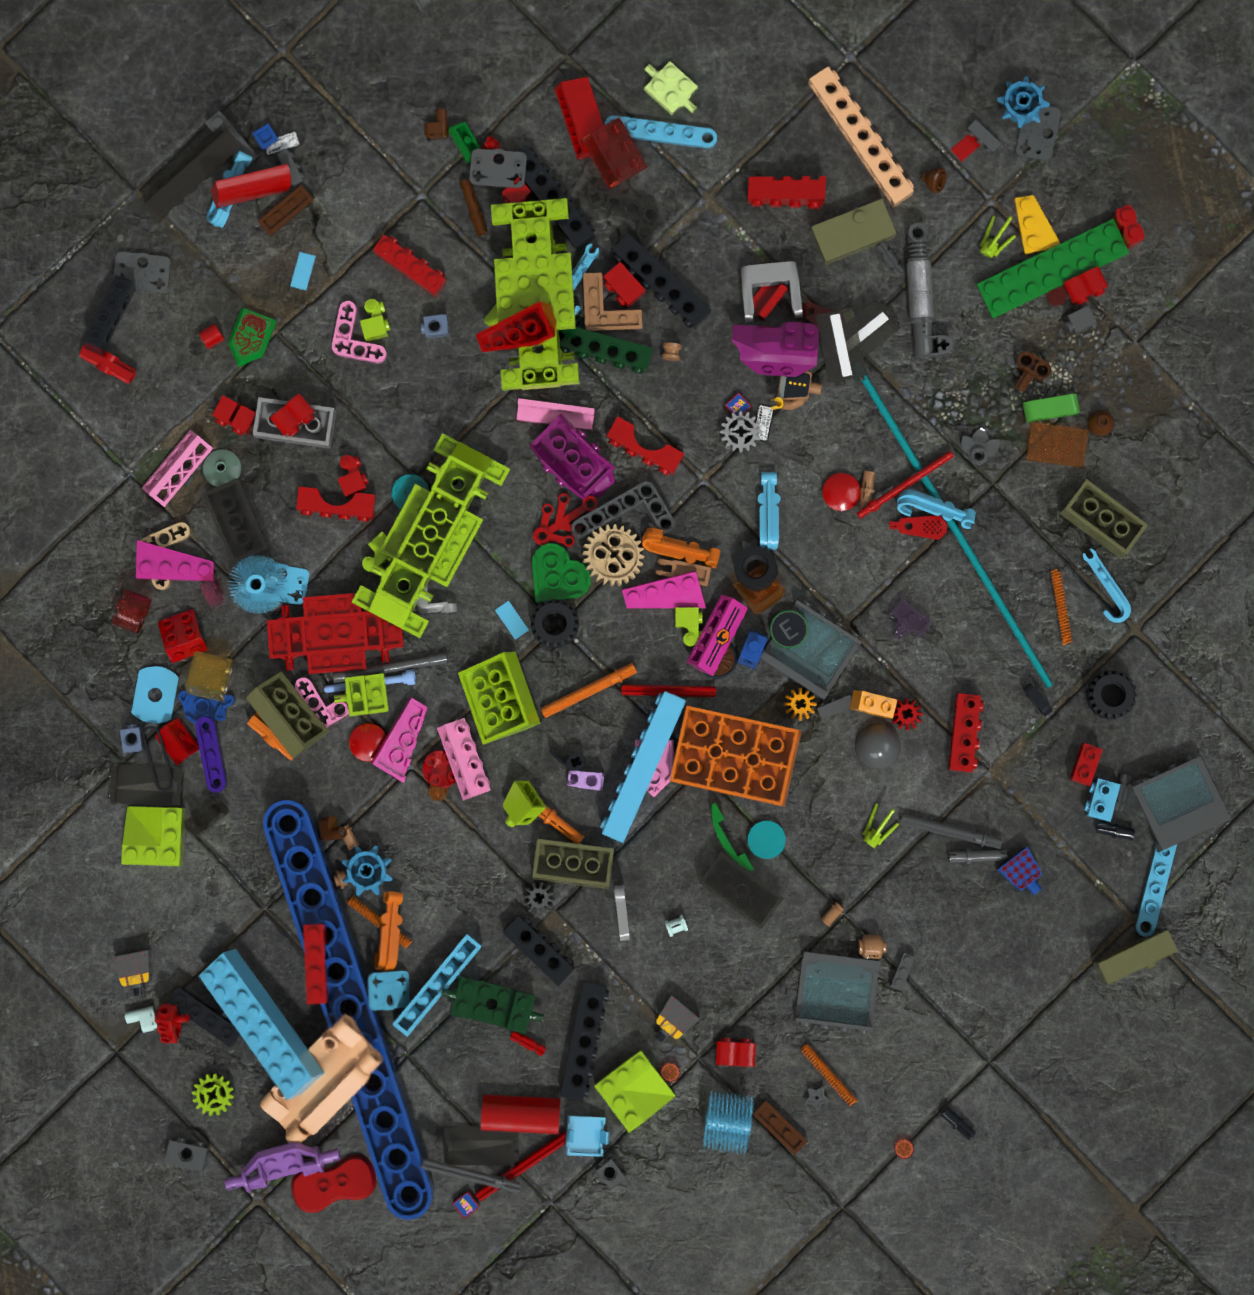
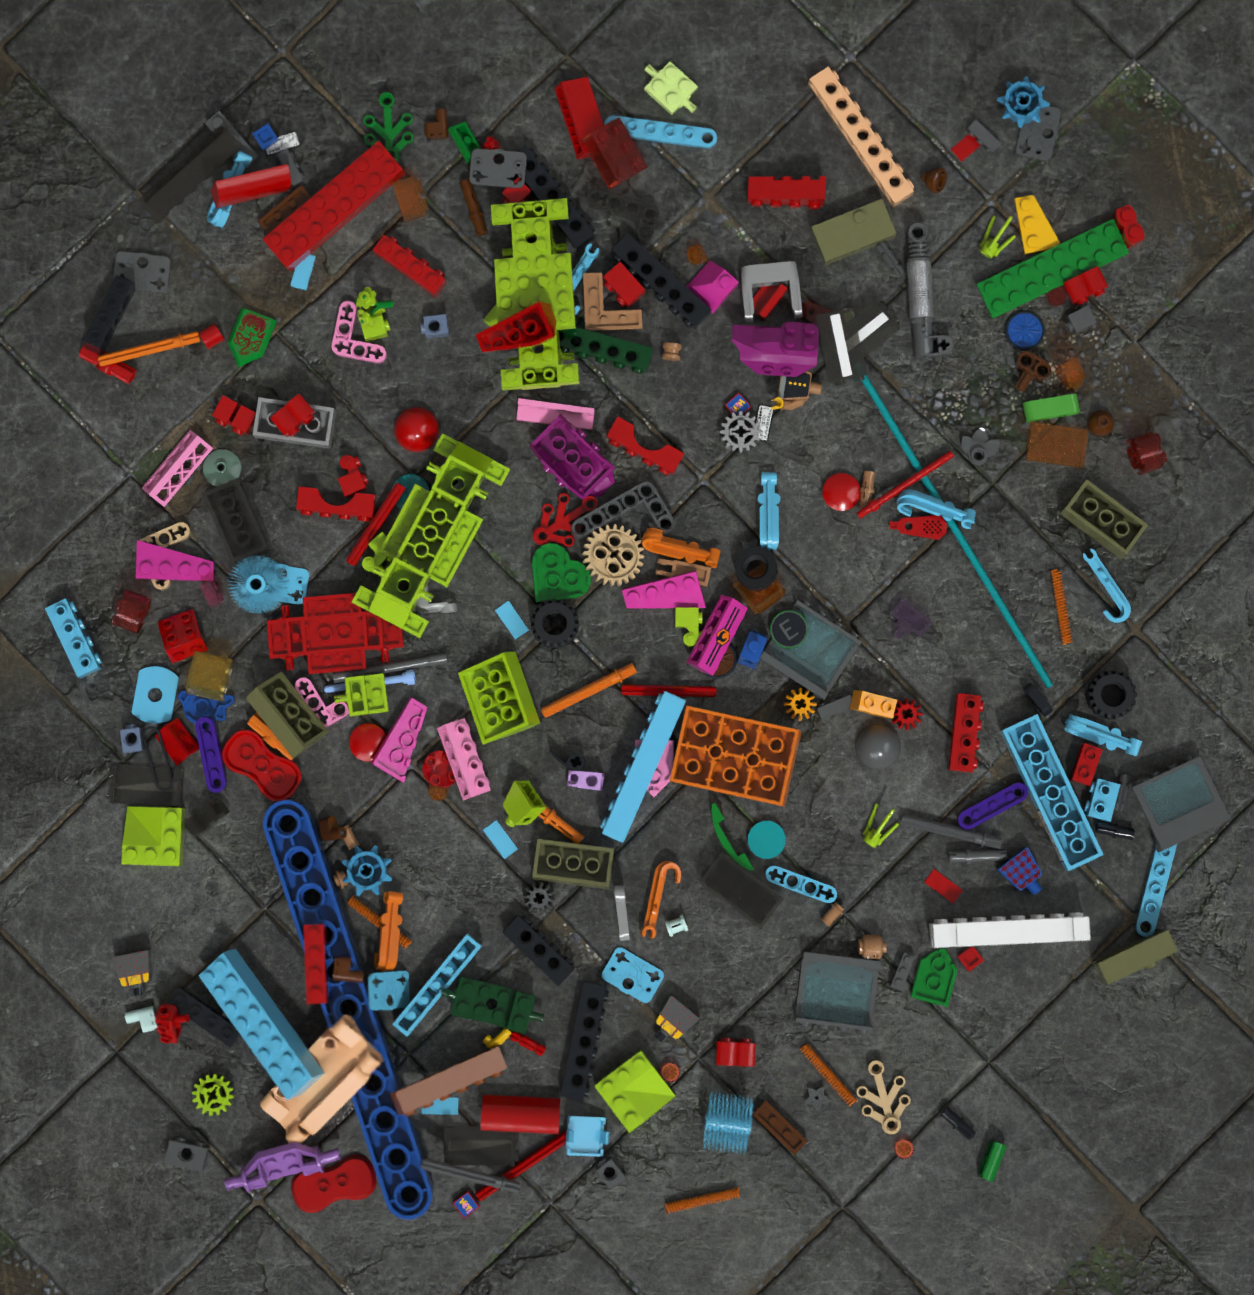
none -> medium azure brick [45,598,102,678]
none -> orange axle [98,331,200,366]
none -> red plate [222,729,302,802]
none -> red brick [262,141,406,272]
none -> reddish brown piece [332,956,364,983]
none -> red axle [346,483,406,566]
none -> lime plant [355,287,394,328]
none -> green plant [363,92,414,163]
none -> dark orange brick [390,1046,507,1117]
none -> clear orange brick [392,176,428,223]
none -> red piece [394,407,439,452]
none -> medium azure sticker [422,1097,459,1115]
none -> medium azure sticker [483,820,518,859]
none -> yellow arm [483,1028,511,1049]
none -> medium azure axle [602,947,664,1003]
none -> orange piece [640,861,681,939]
none -> orange piece [665,1187,740,1214]
none -> dark pink slope [686,261,739,314]
none -> clear orange plate [687,243,708,265]
none -> medium azure beam [765,866,837,903]
none -> tan plant [856,1060,911,1134]
none -> green tile [910,947,958,1007]
none -> red sticker [924,869,963,904]
none -> white brick [929,912,1090,948]
none -> dark purple plate [957,783,1028,829]
none -> red tile [957,946,984,972]
none -> green brick [977,1139,1007,1182]
none -> medium azure brick [1000,714,1104,871]
none -> blue wheel [1005,311,1045,350]
none -> clear orange slope [1055,356,1086,391]
none -> medium azure piece [1064,714,1142,756]
none -> clear red brick [1126,432,1167,475]

